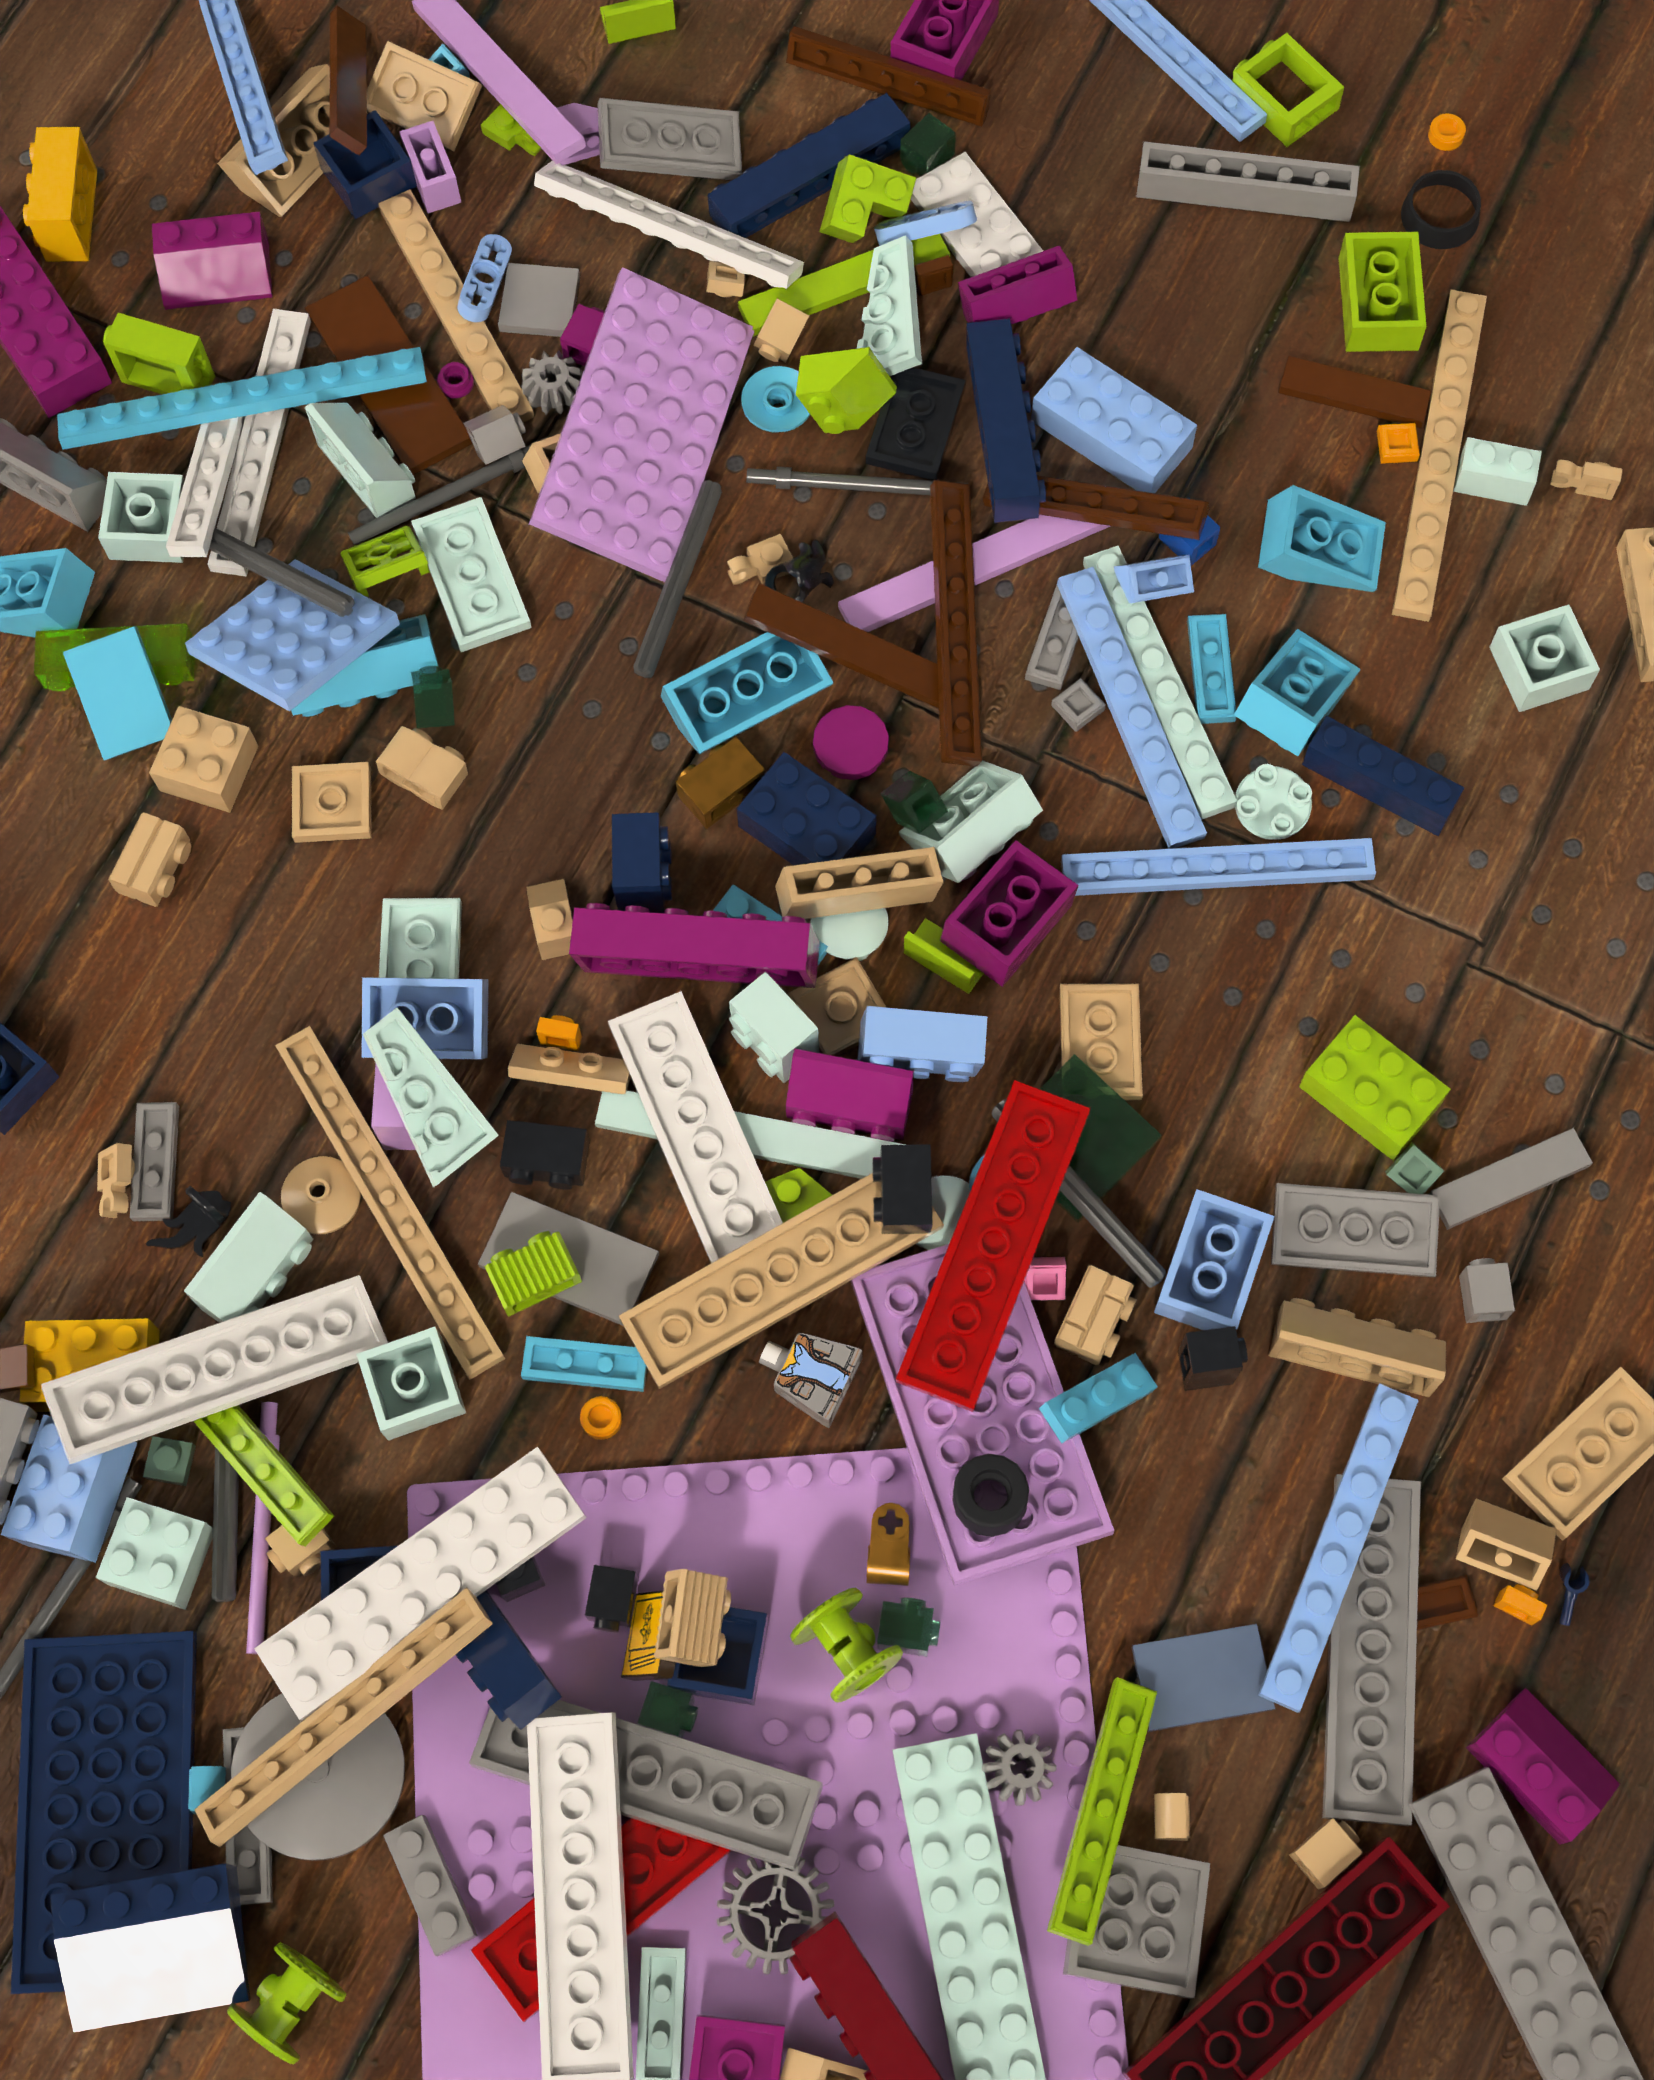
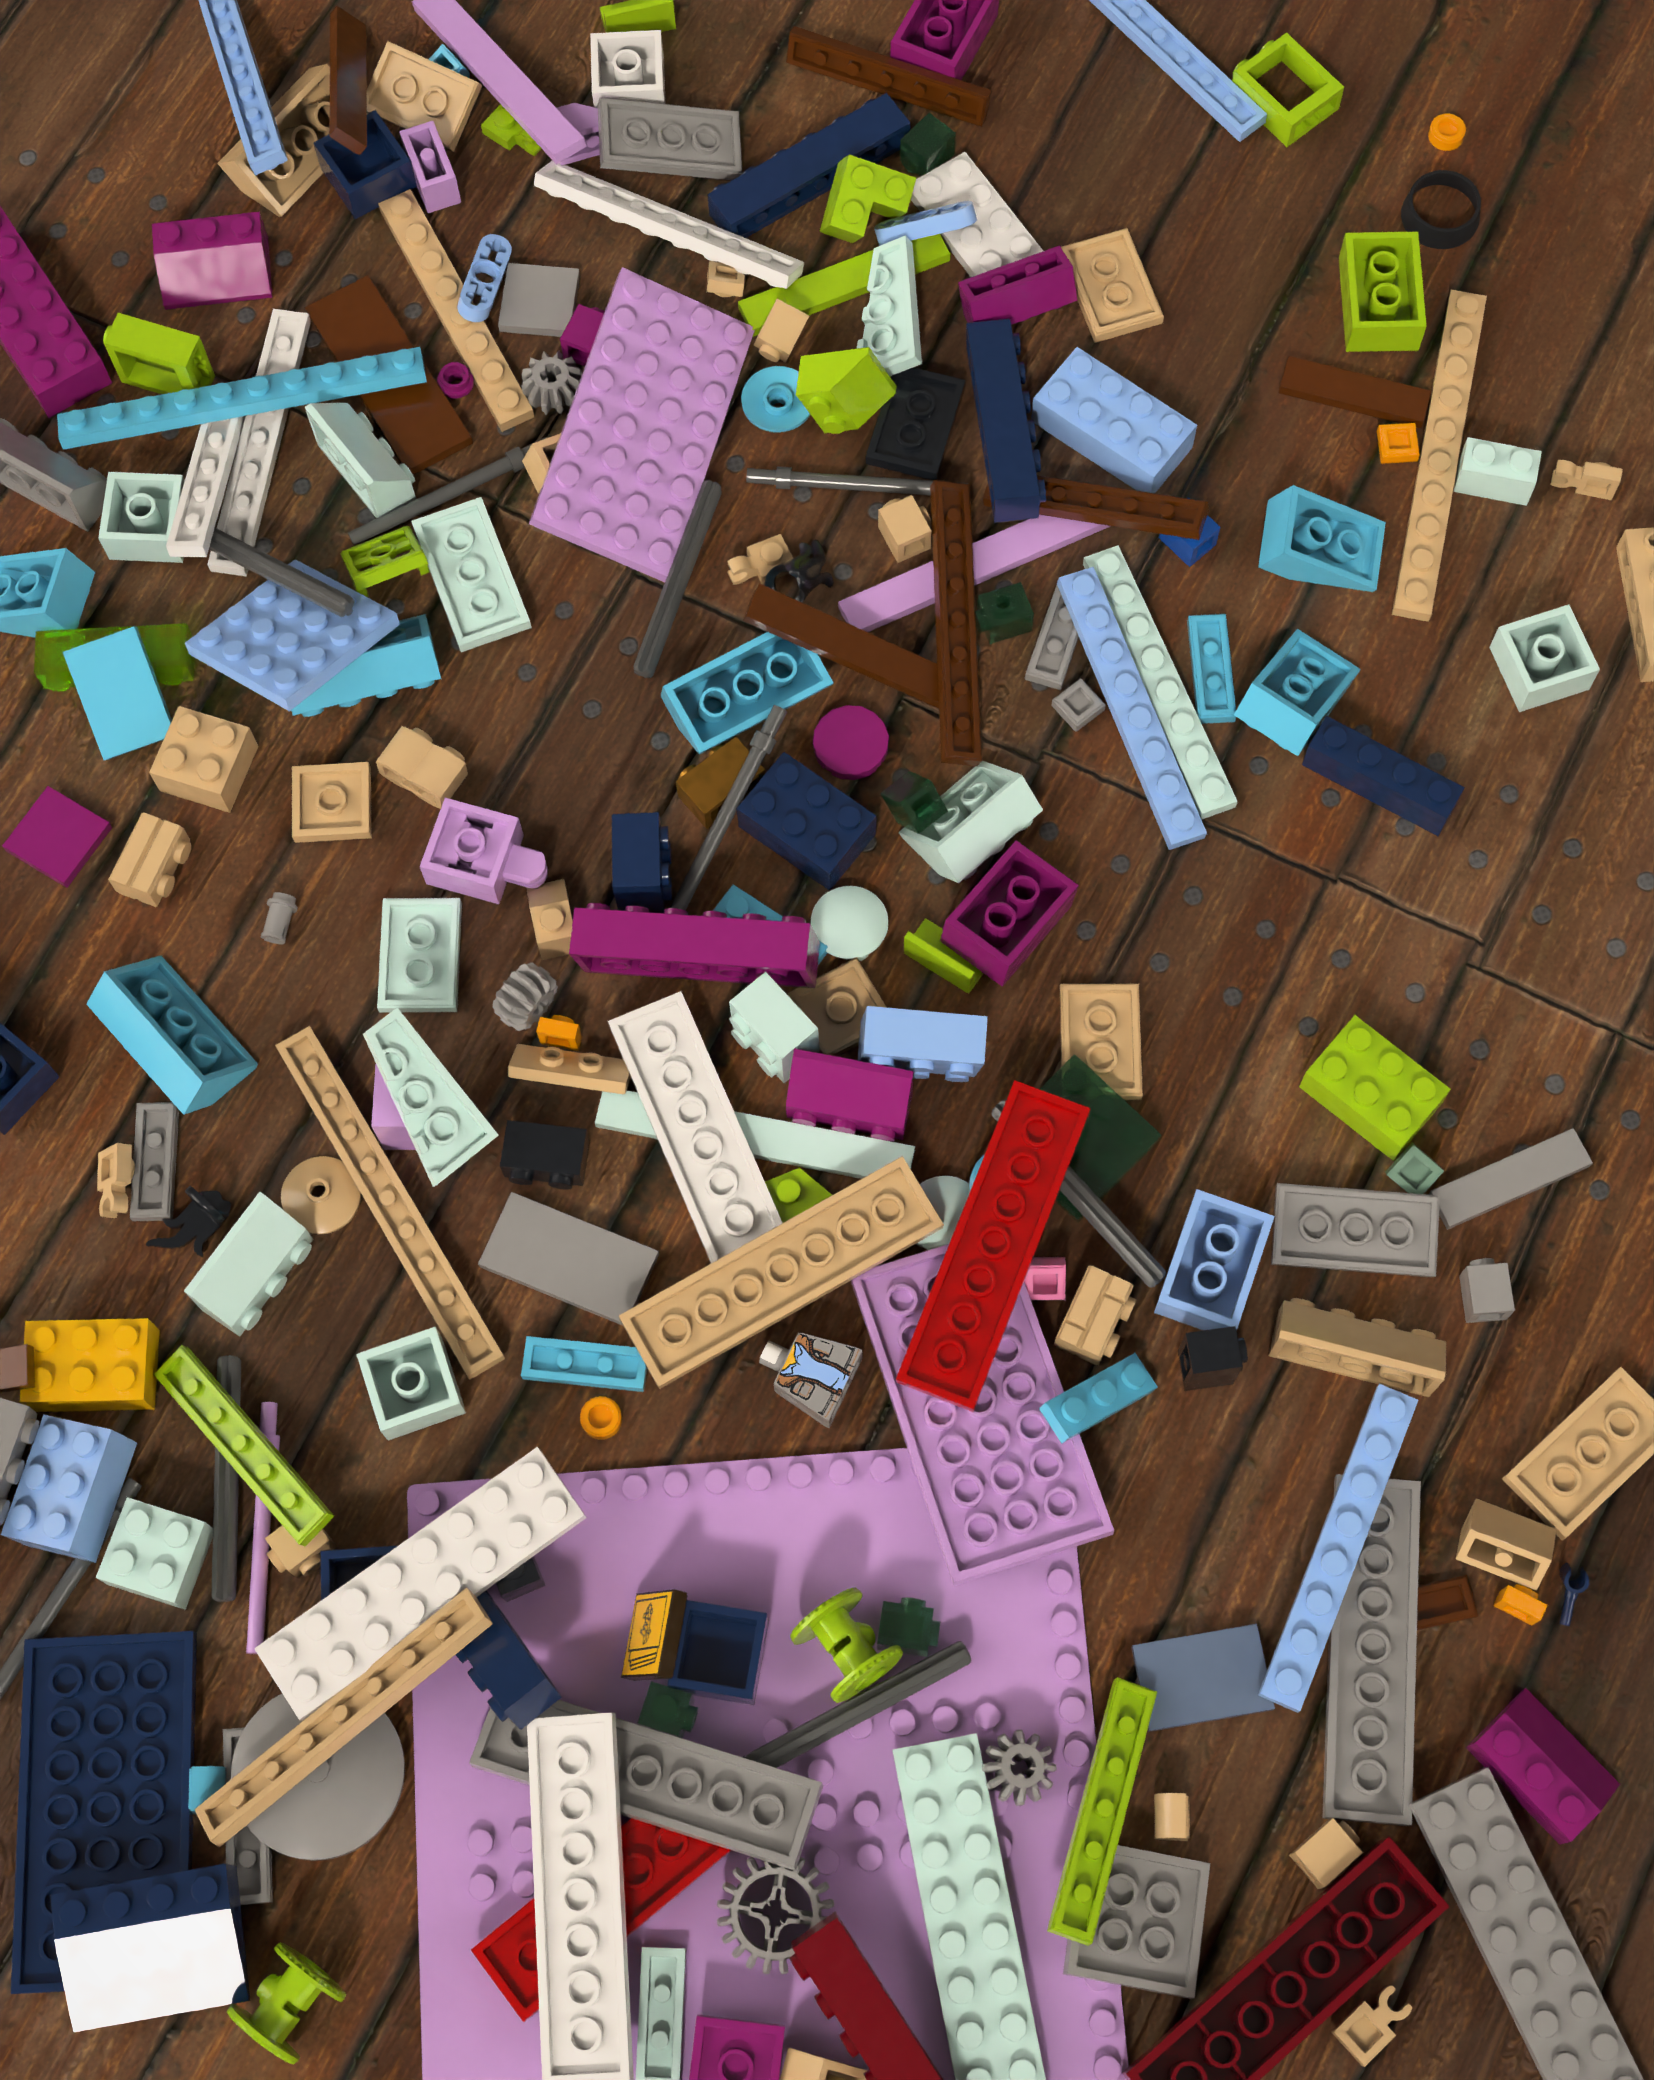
yellow brick [23,127,97,262] -> none
white plate [41,1275,388,1464] -> none
sand green plate [143,1436,196,1486] -> none
light blue brick [362,977,488,1059] -> none
light grey plate [383,1815,478,1956] -> none
clear green brick [411,666,455,728] -> none
light grey brick [464,405,526,465] -> none
lime brick [484,1231,582,1317] -> none
black brick [585,1565,639,1633] -> none
tan brick [654,1569,731,1667] -> none
tan brick [775,847,943,919] -> none
pearl gold piece [866,1503,910,1586] -> none
black brick [872,1144,933,1234] -> none
reddish brown tile [915,255,953,296] -> none
black tyre [952,1454,1029,1537] -> none
light blue plate [1061,838,1376,896] -> none
light blue slope [1114,555,1194,603] -> none
light grey brick [1136,142,1360,222] -> none
light aqua dish [1235,764,1312,840] -> none
none -> magenta tile [2,786,113,888]
none -> medium azure slope [86,956,258,1115]
none -> light grey pin [261,892,298,944]
none -> lavender brick [420,798,548,904]
none -> light grey gear [493,962,558,1031]
none -> white brick [590,30,665,108]
none -> dark grey bar [670,705,787,911]
none -> dark grey axle [743,1641,971,1768]
none -> tan brick [878,495,932,563]
none -> clear green brick [975,582,1034,644]
none -> tan tile [1061,228,1164,343]
none -> tan plate [1331,1985,1412,2067]

